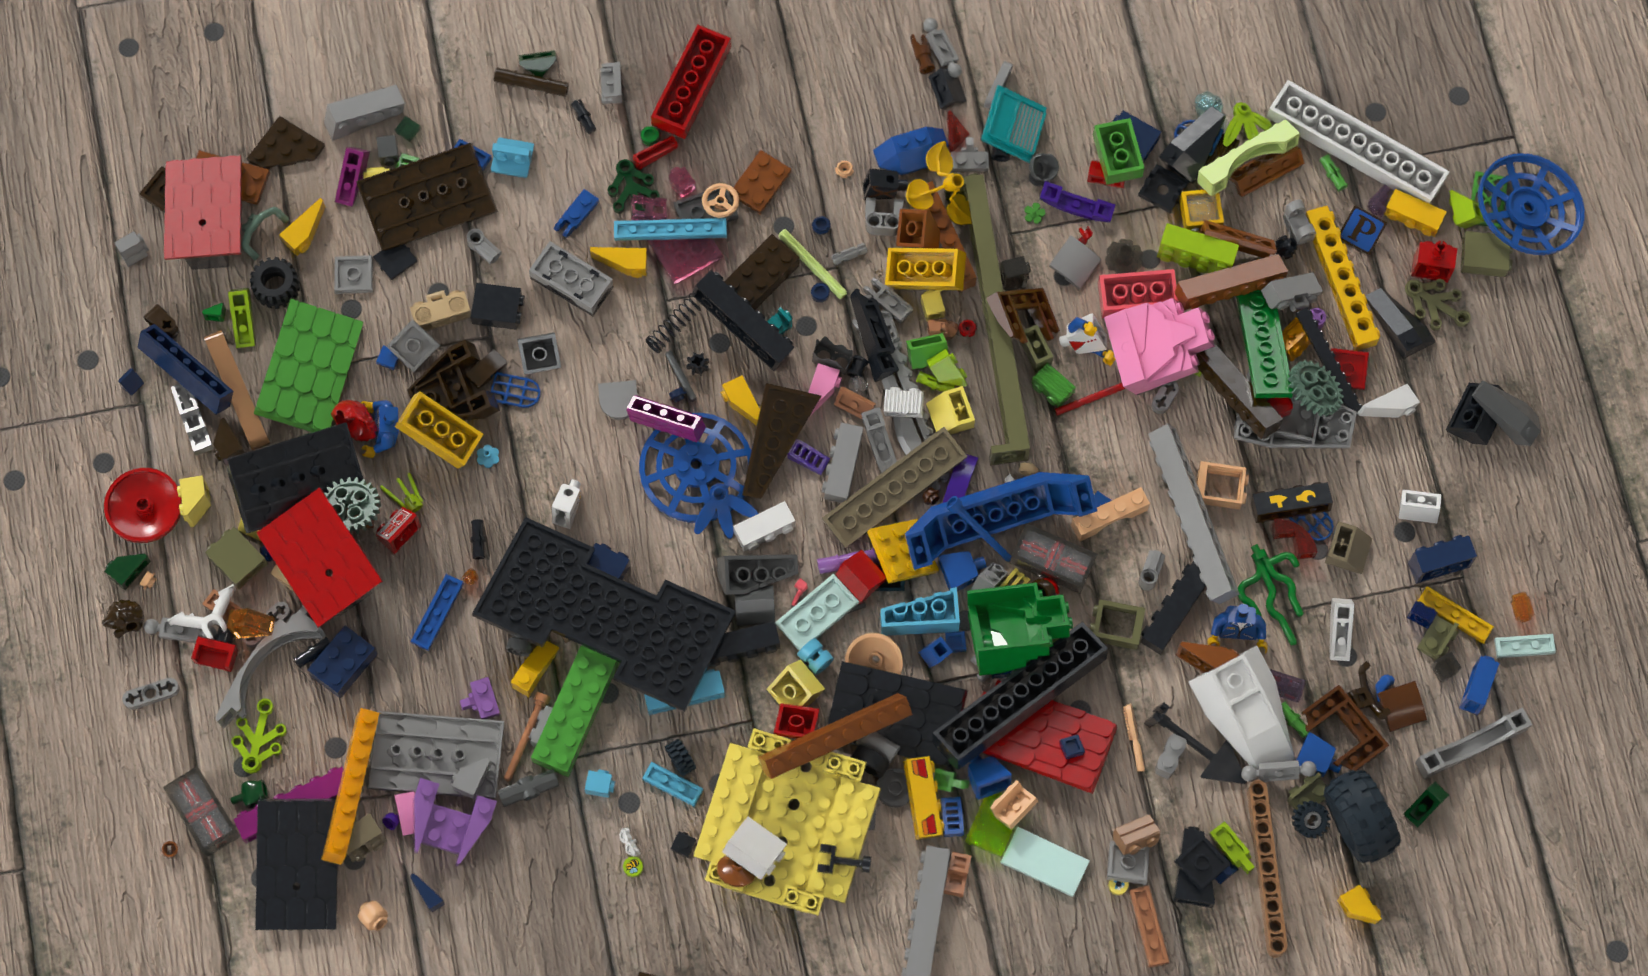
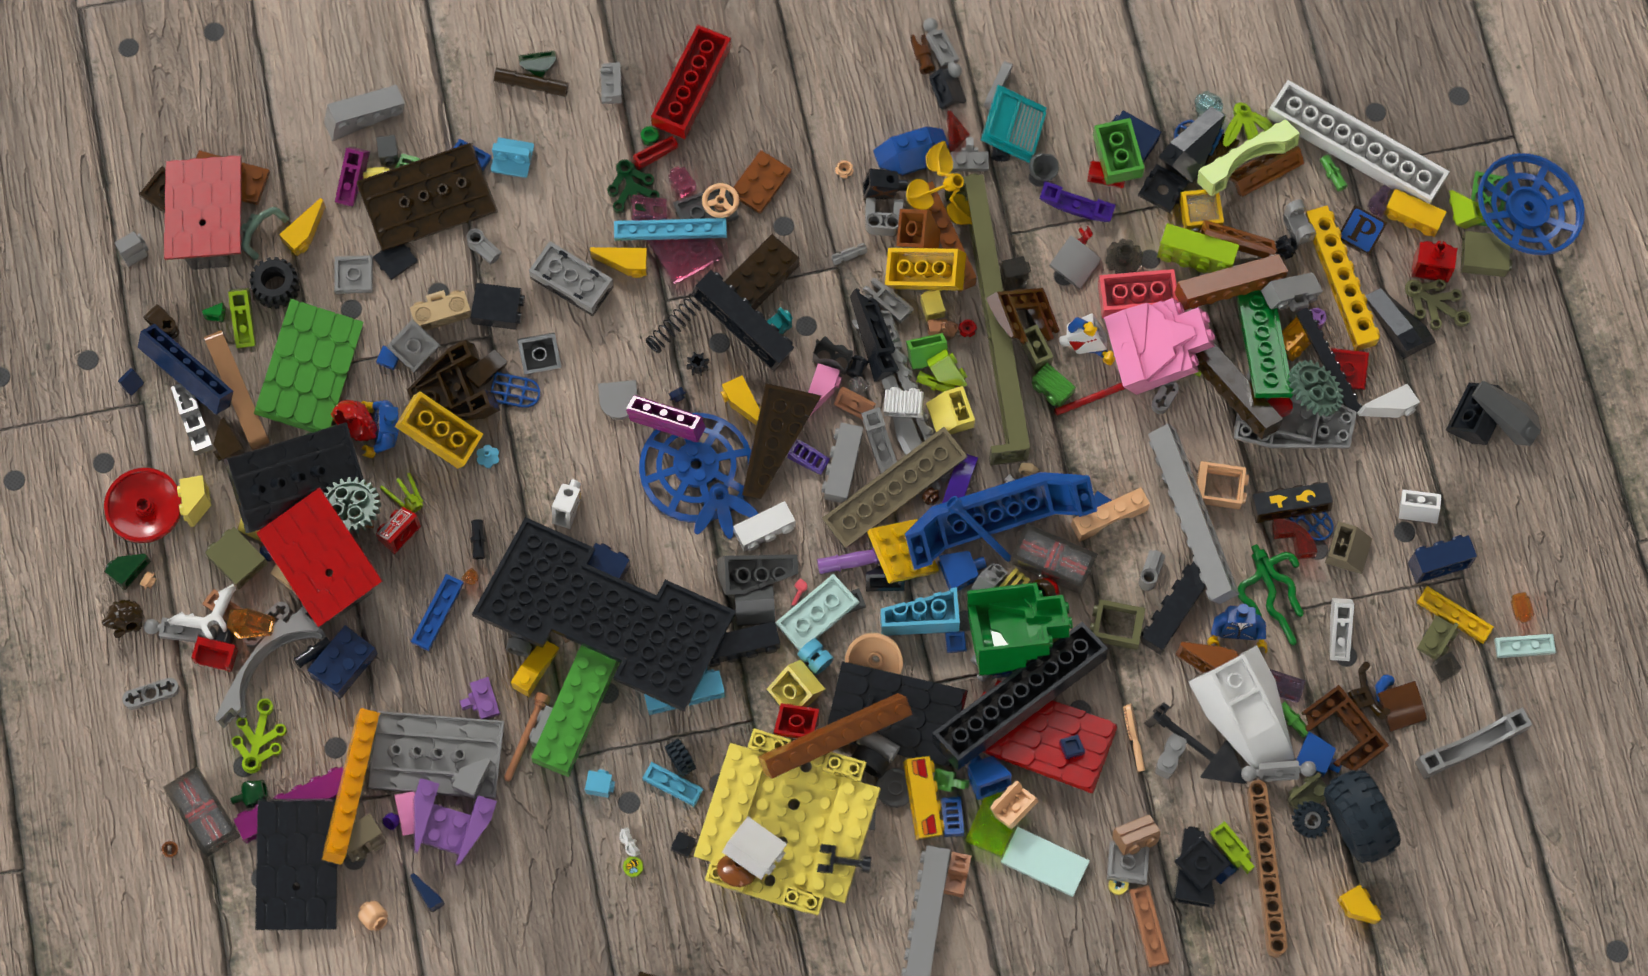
dark brown plate [247,116,326,169] -> none
clear green tile [395,116,421,142] -> none
dark grey piece [498,769,559,807] -> none
blue hinge [554,189,599,238] -> none
black axle [571,99,596,134] -> none
dark grey bar [665,350,697,402] -> none
yellowish green axle [779,229,847,299] -> none
dark blue tile [811,283,830,303] -> none
dark blue plate [812,216,831,235] -> none
red slope [835,550,887,605] -> none
blue brick [918,637,952,668] -> none
bright green plant [1024,203,1046,224] -> none
dark green slope [1403,782,1449,828] -> none
clear blue piece [1406,601,1438,629] -> none
blue window [1459,656,1499,715] -> none

